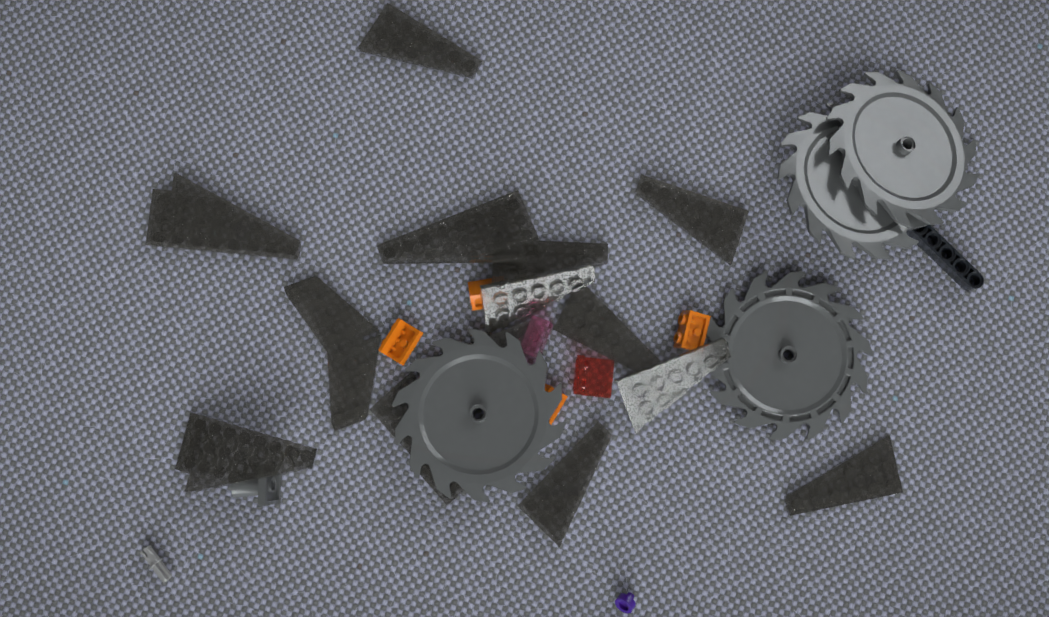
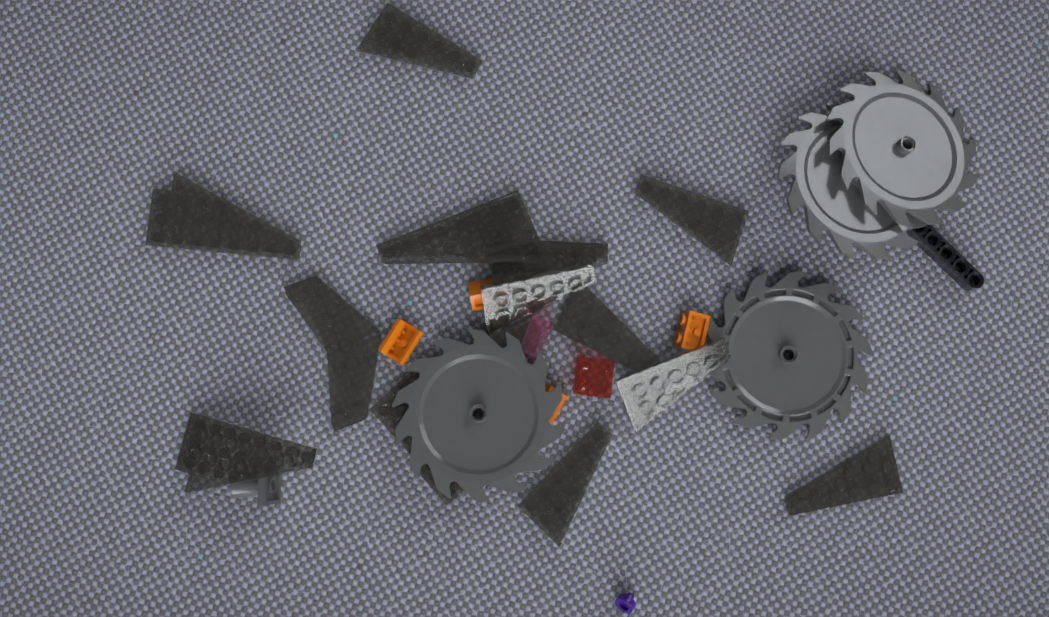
light grey axle [140,545,172,583] -> none

